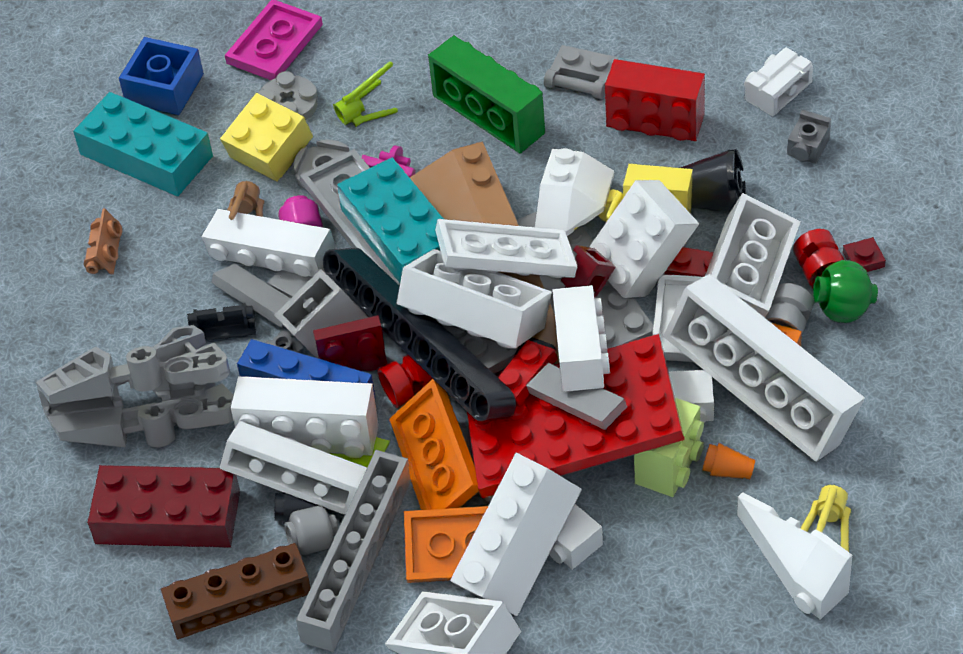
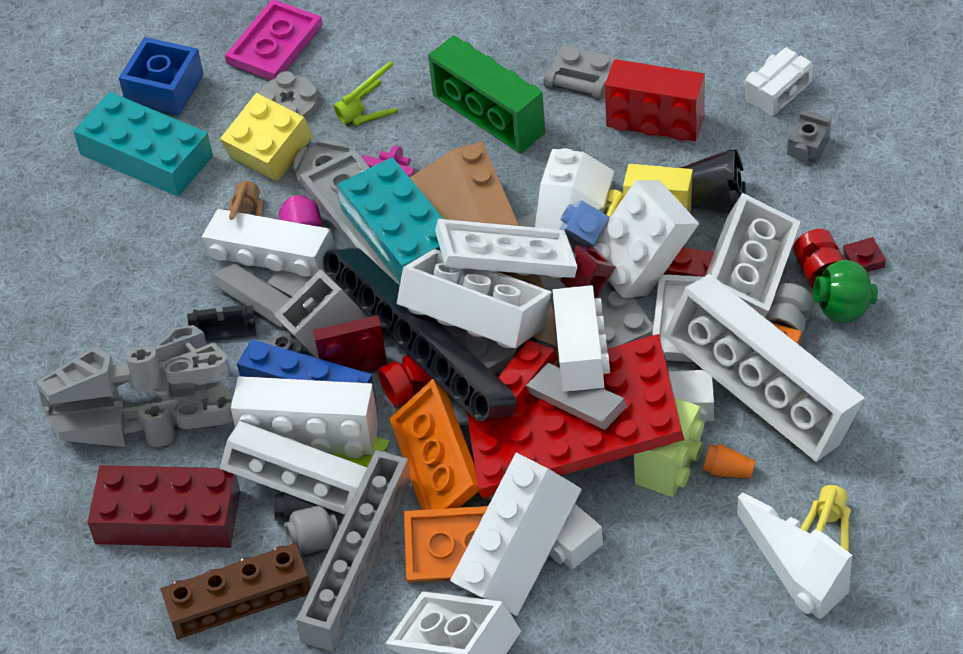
nougat hinge [84,208,122,274] -> none
none -> medium blue brick [559,200,609,247]

